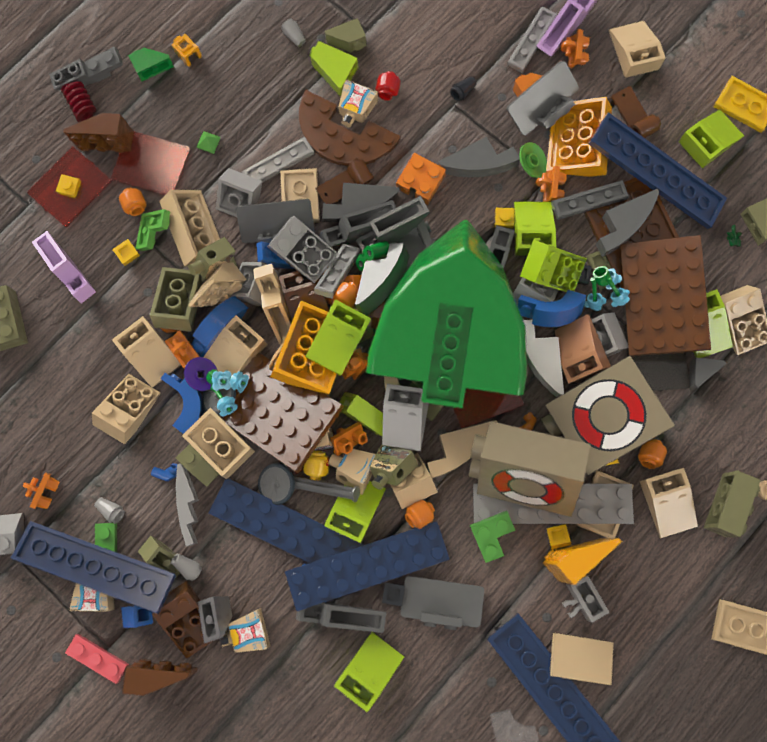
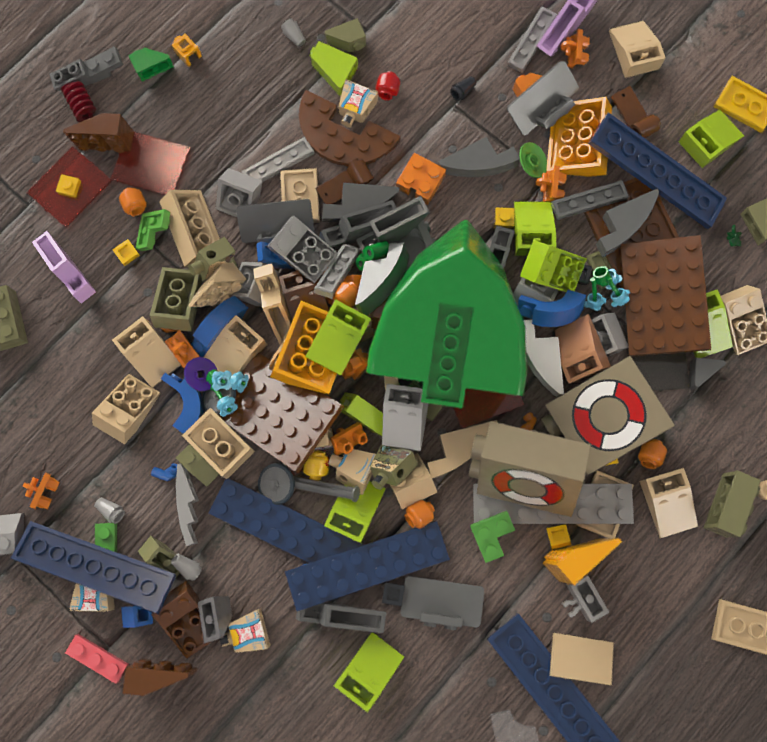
bright green slope [197,131,220,154] -> none

